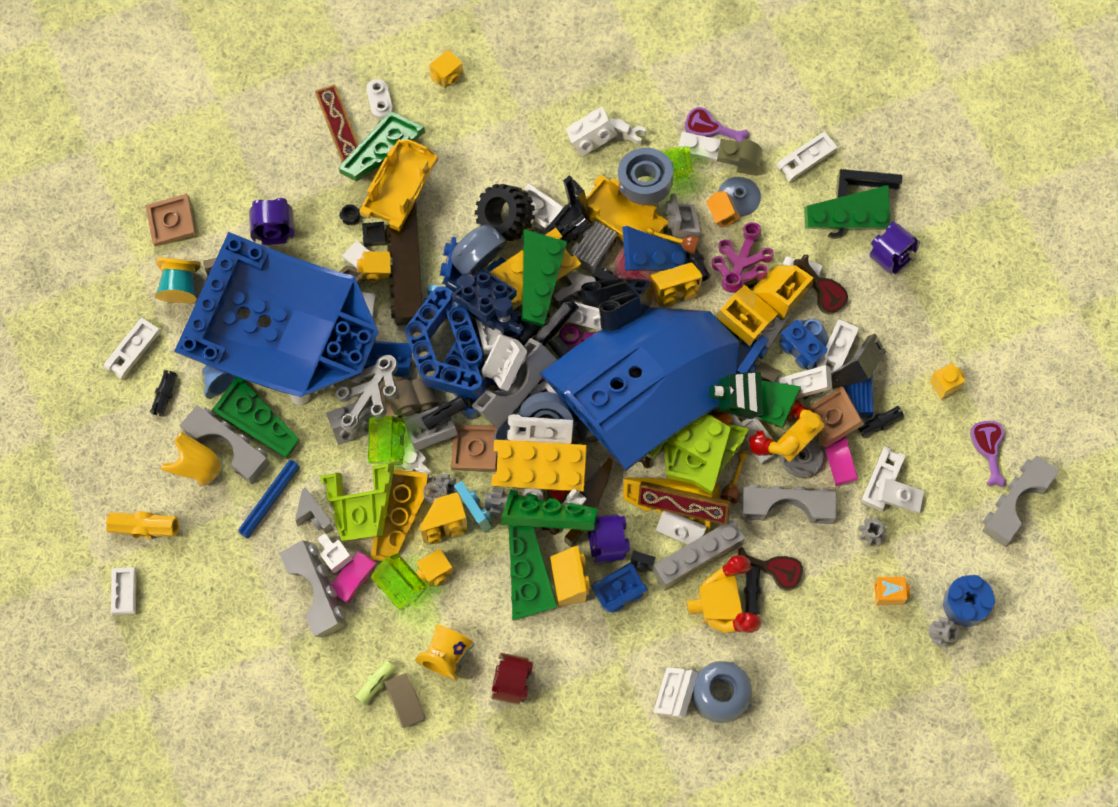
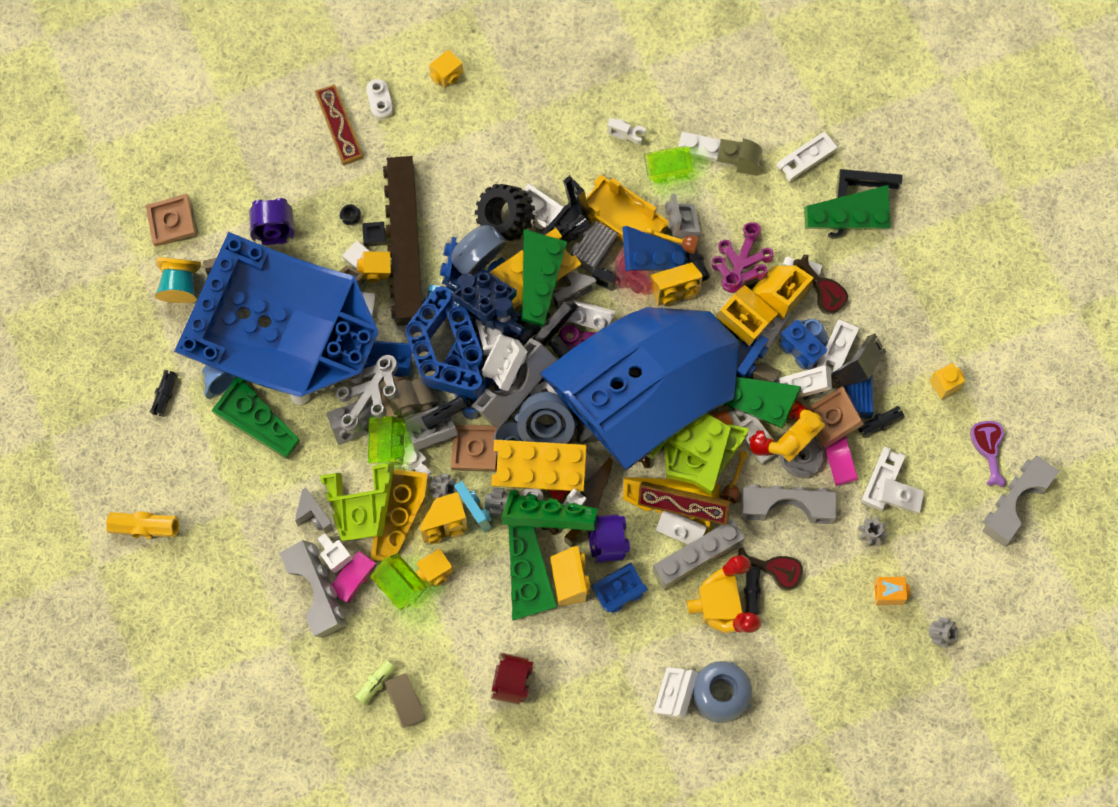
white plate [104,317,161,380] -> none
white plate [111,567,137,616] -> none
yellow hair [160,431,221,486] -> none
light grey arch [180,405,269,485] -> none
blue axle [238,460,300,538] -> none
wing [338,111,426,182] -> none
yellow piece [359,139,438,231] -> none
yellow hat [415,624,474,681] -> none
clear bush [423,480,447,503] -> none
white plate [507,414,573,444] -> none
white bracket [566,107,618,157] -> none
black connector [581,278,652,331] -> none
sand blue piece [618,148,673,205] -> none
black plate [630,550,656,572] -> none
medium lavender piece [685,107,749,142] -> none
light orange brick [706,191,741,228] -> none
dark green torso [709,372,763,419] -> none
sand blue dish [718,177,761,216] -> none
dark purple brick [869,221,920,275] -> none
blue brick [943,575,995,627] -> none

